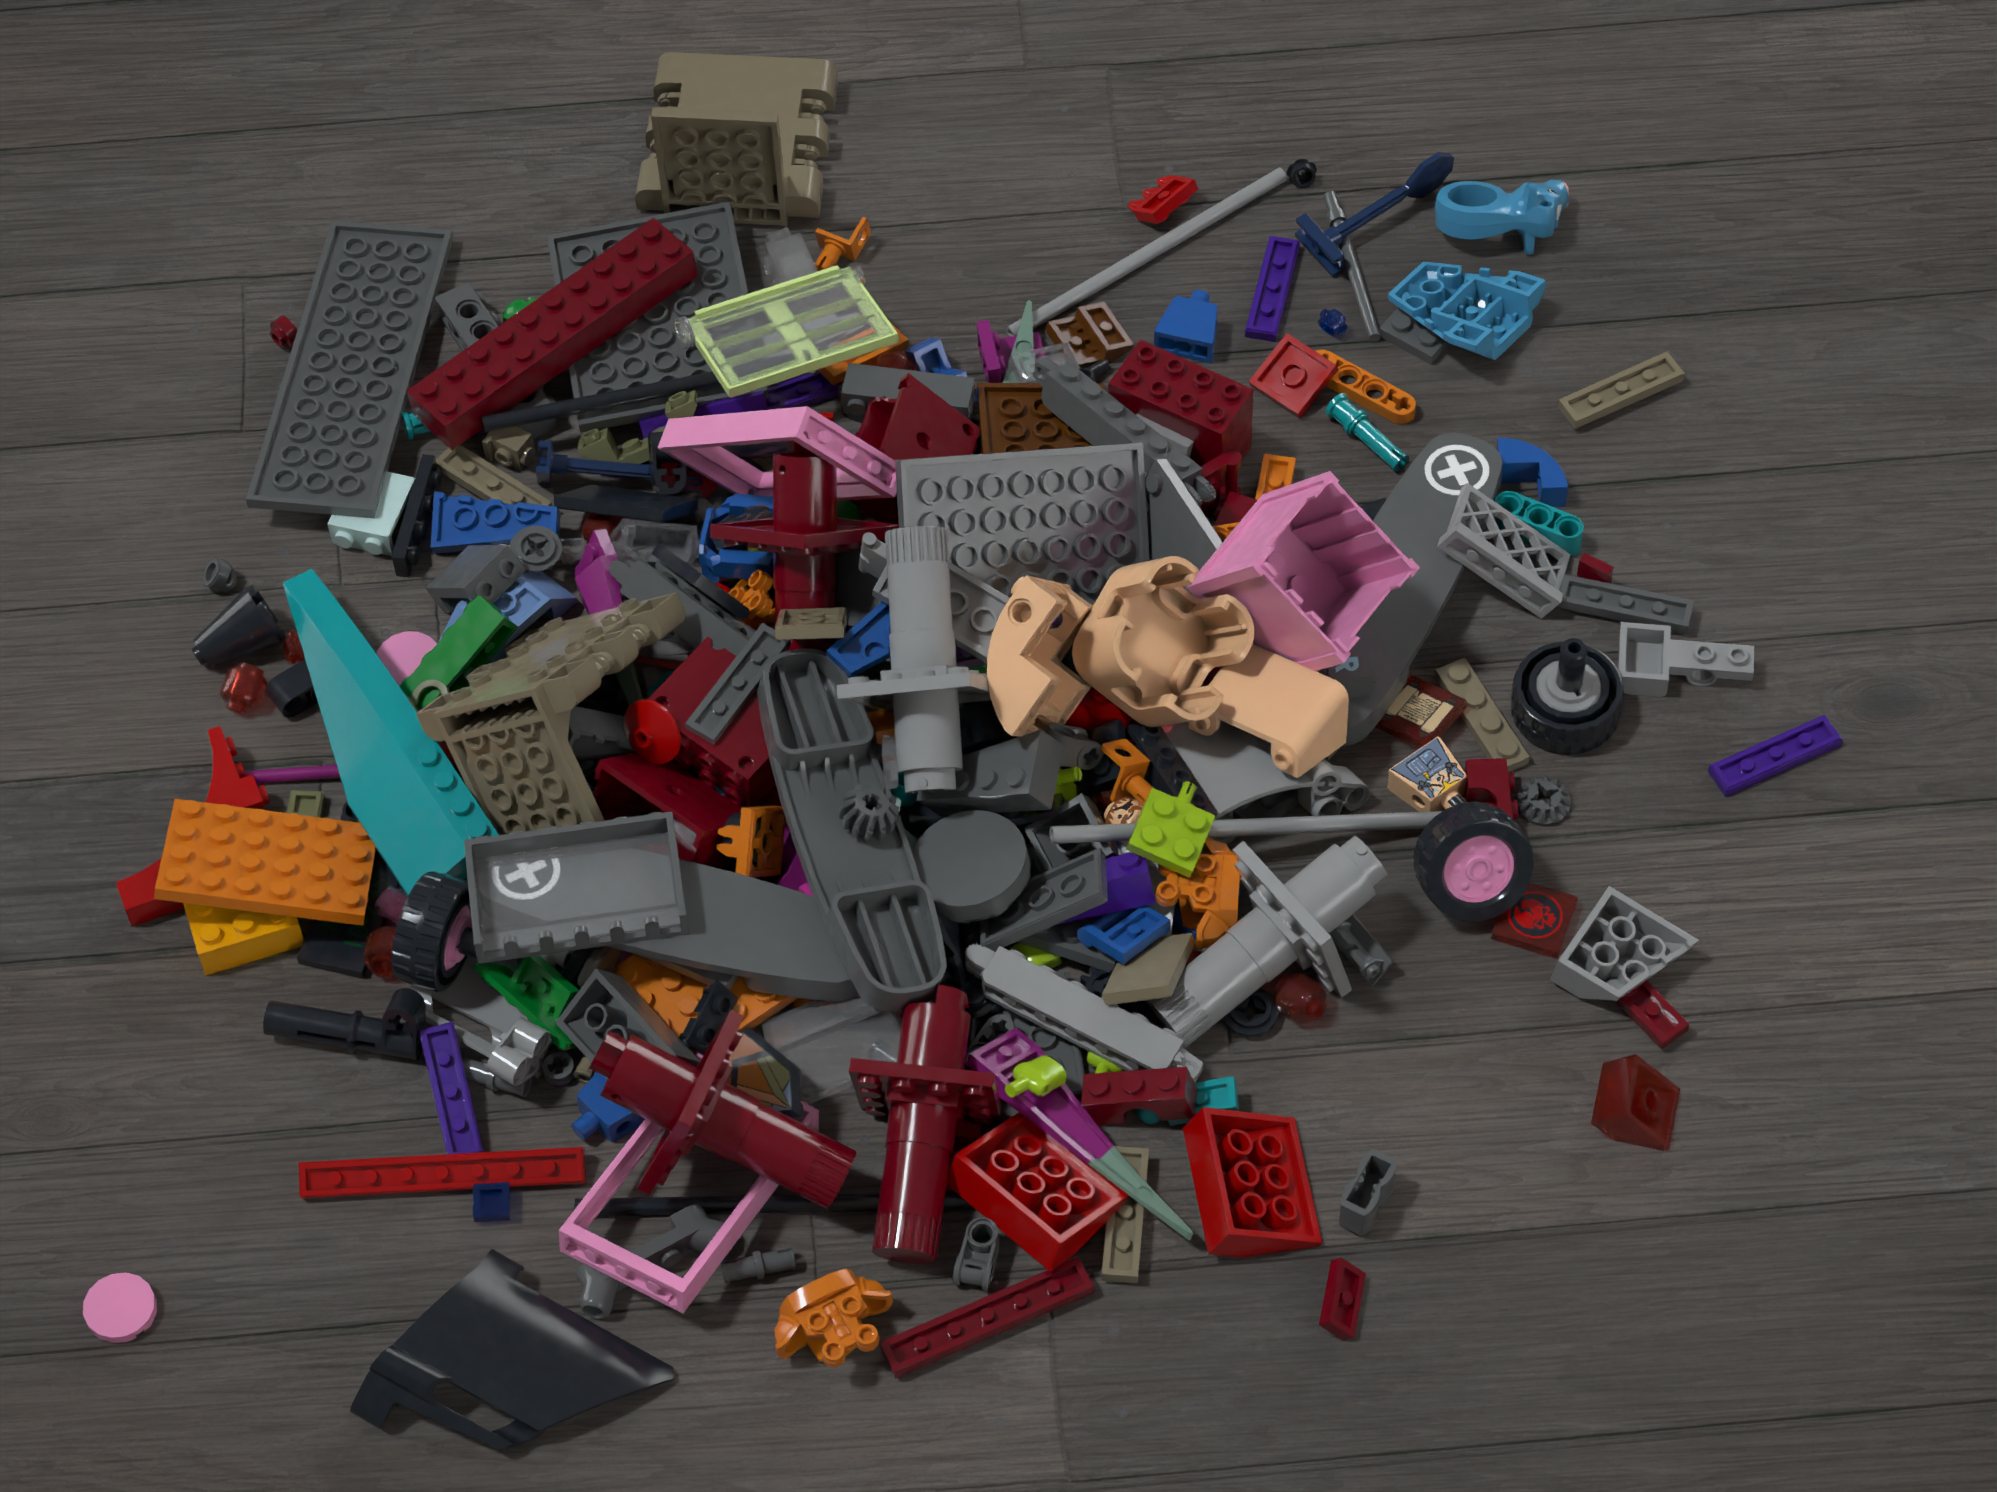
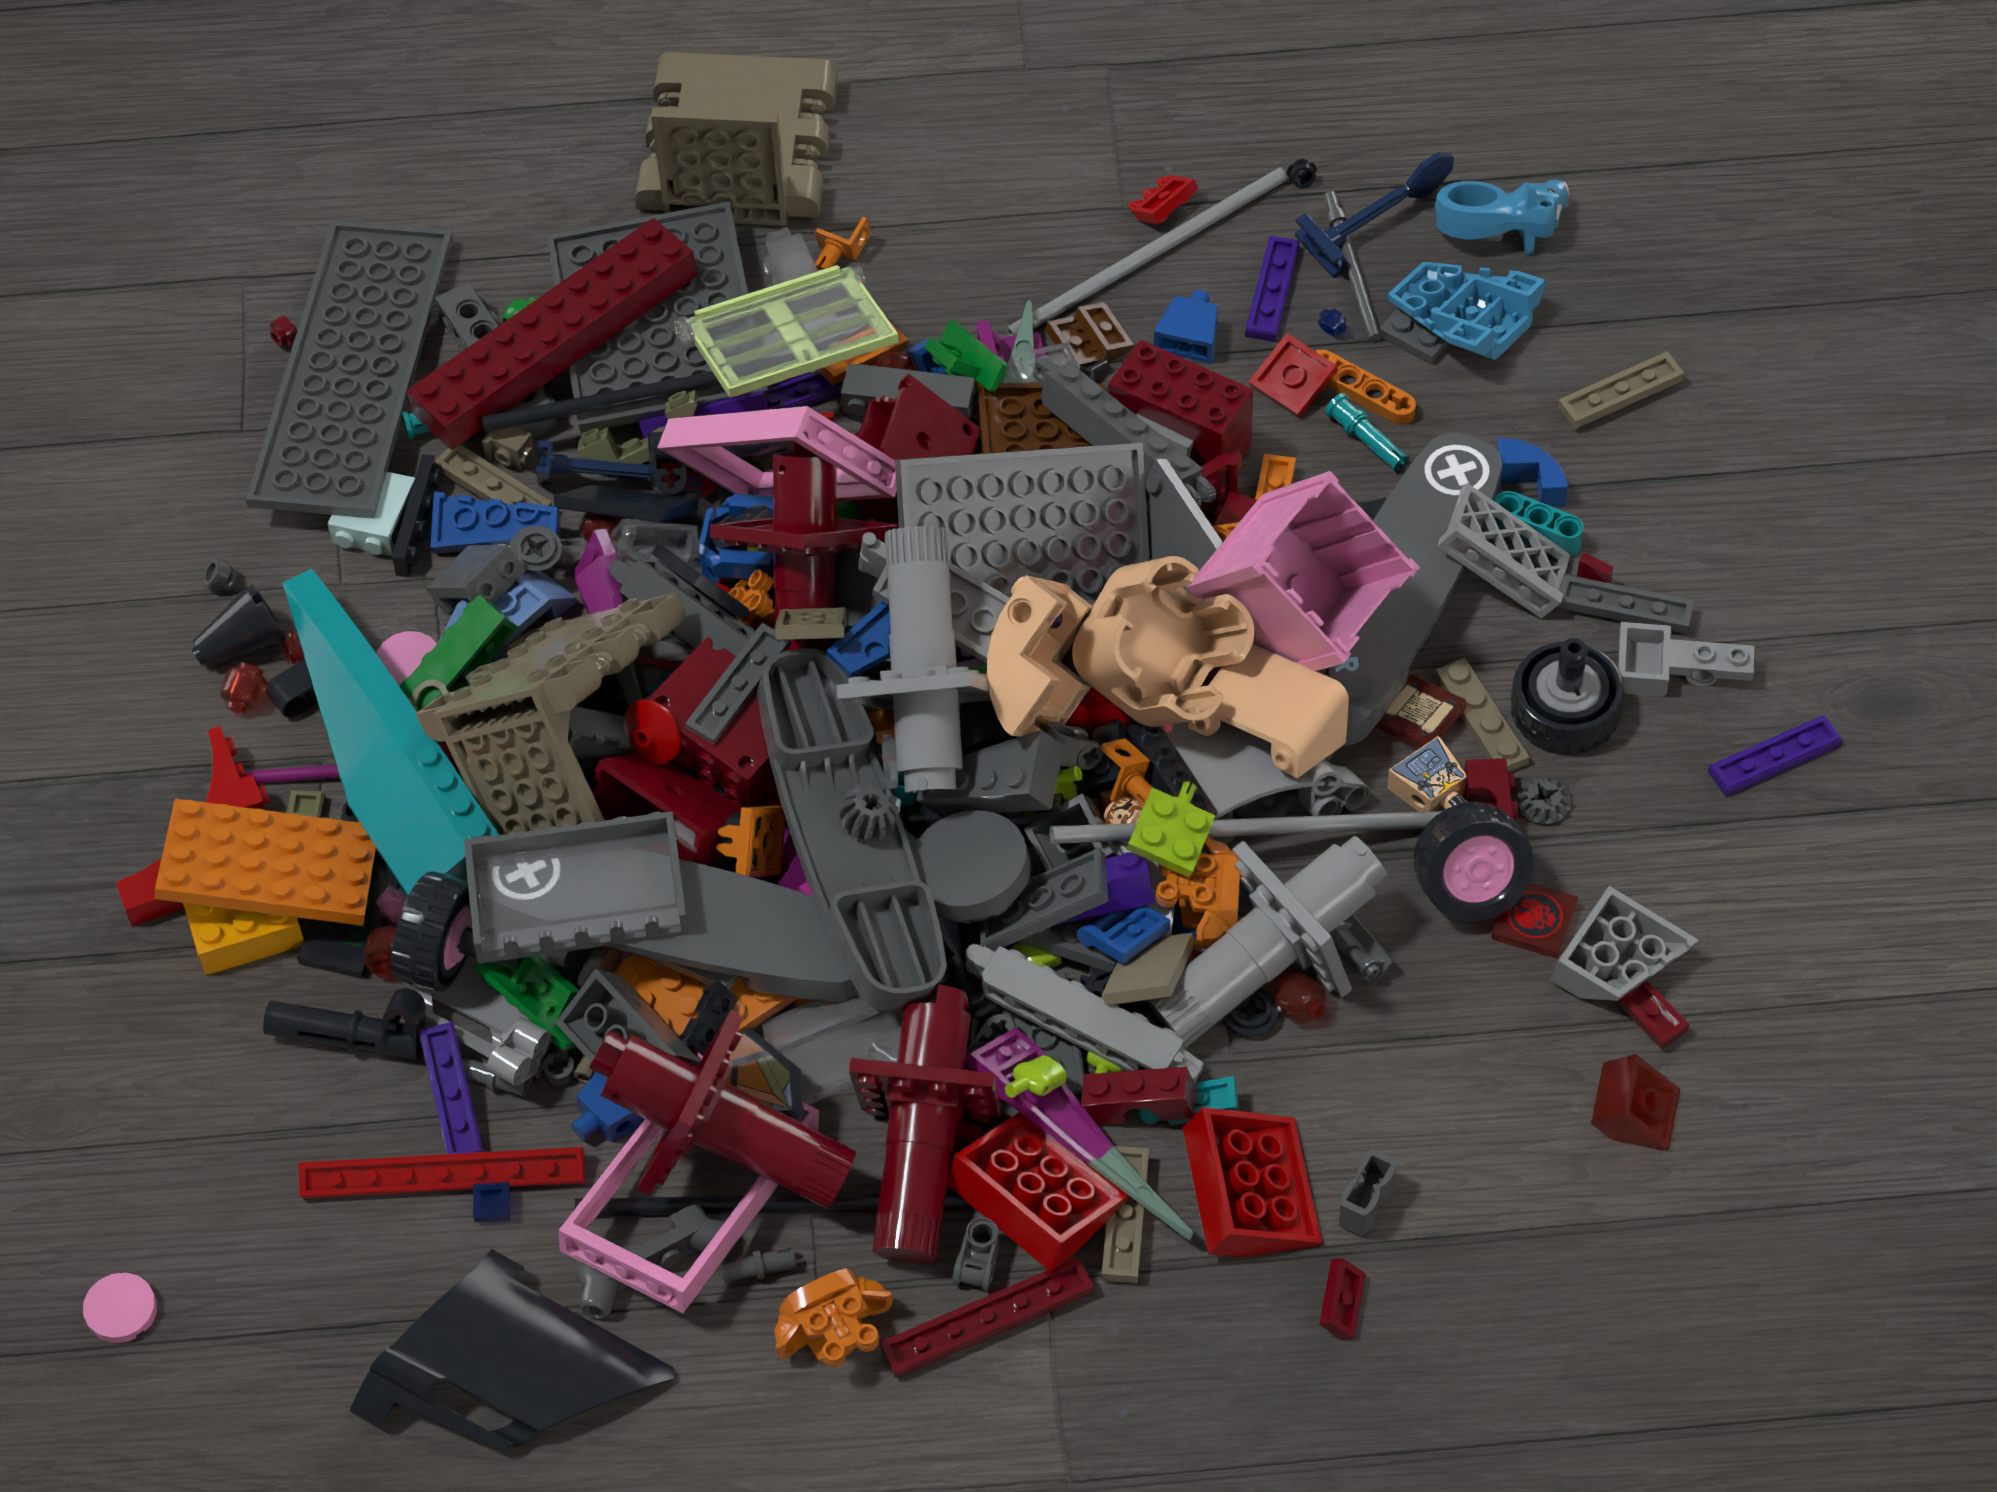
none -> green bracket [924,319,1008,392]

